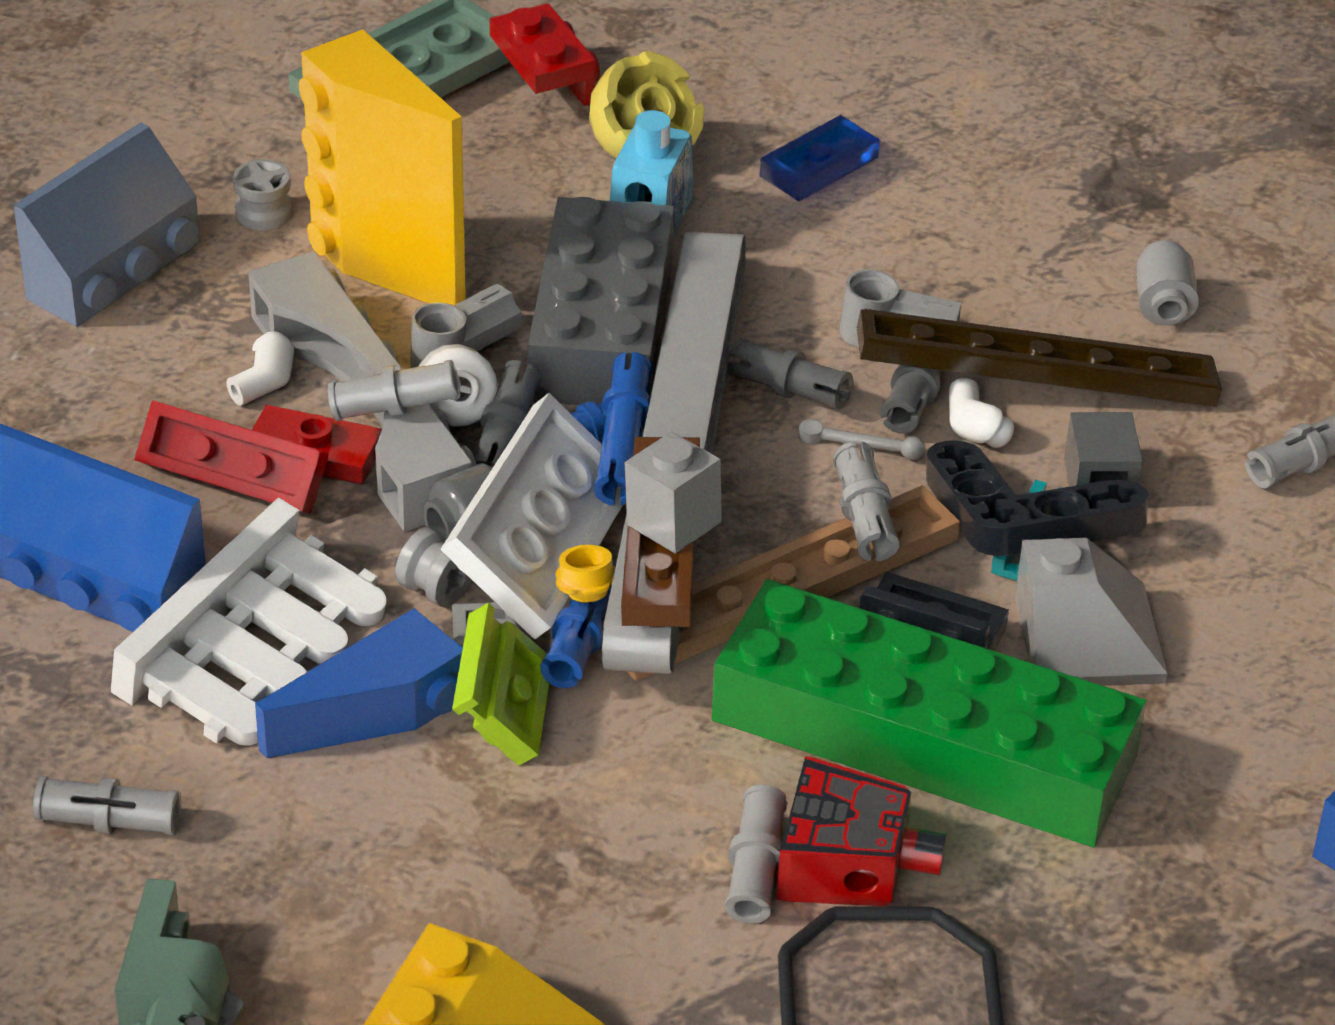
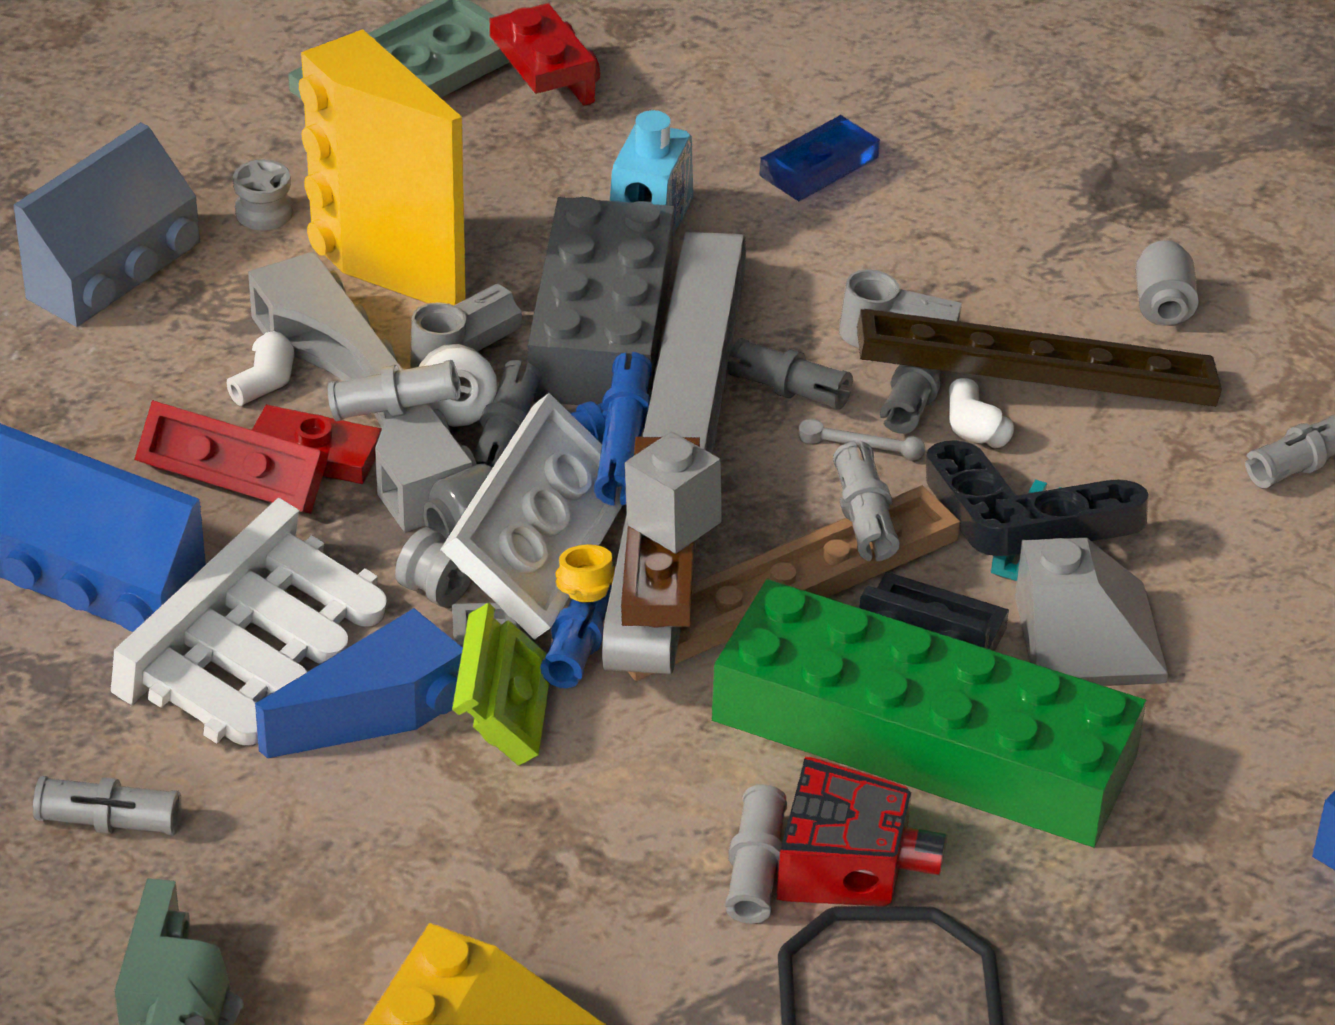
light yellow cylinder [589,51,704,159] -> none
dark grey brick [1064,412,1143,487] -> none

